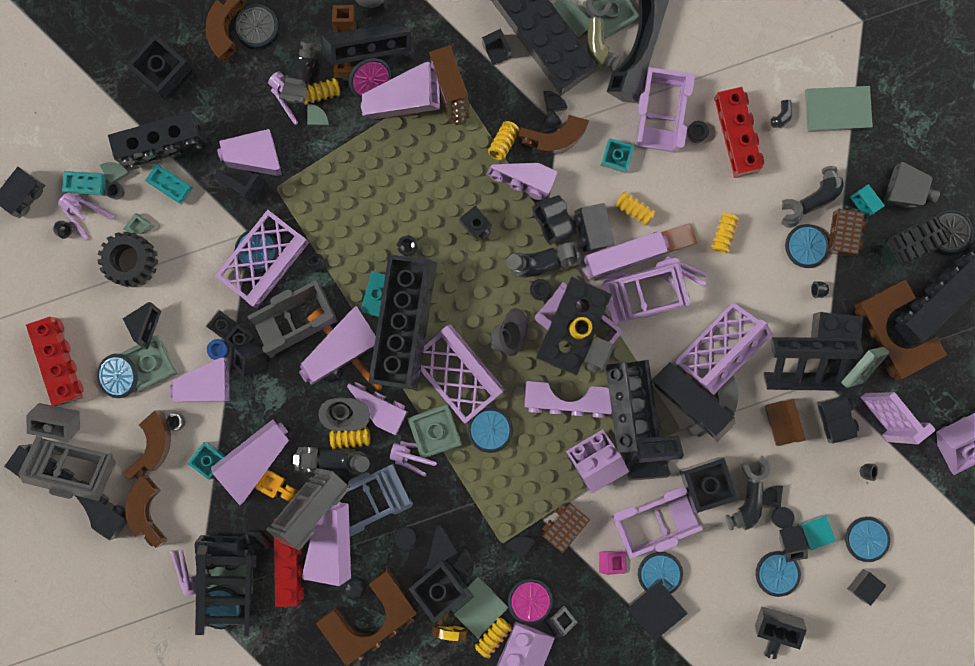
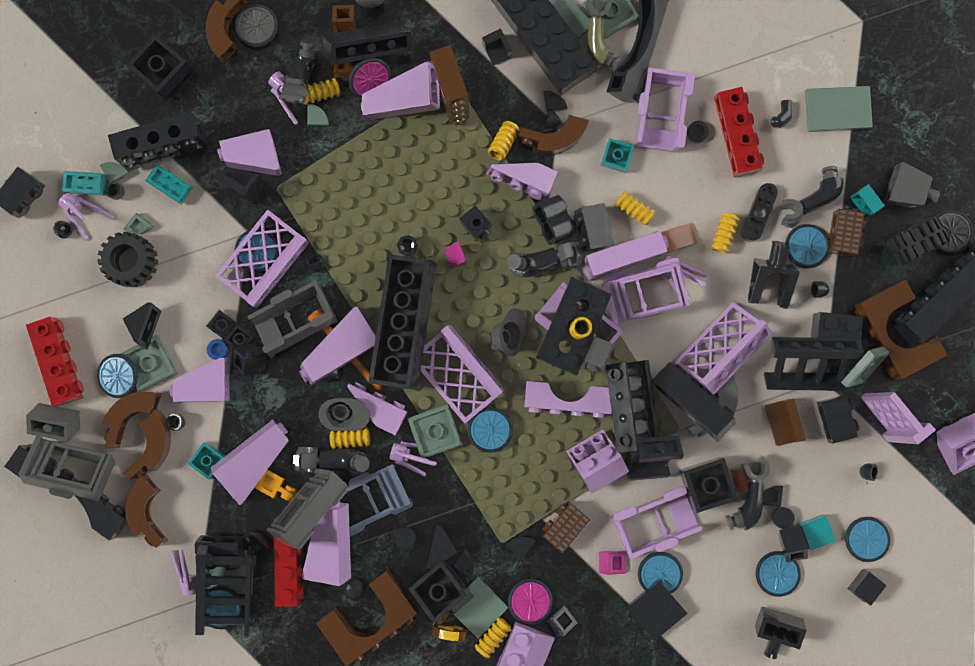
teal plate [360,271,385,317] -> none
black tile [530,279,551,301] -> none
none -> reddish brown arch [103,391,162,448]
none -> dark pink slope [445,242,466,268]
none -> clear red tile [731,468,749,492]
none -> black beam [741,183,778,242]
none -> black piece [748,241,800,309]

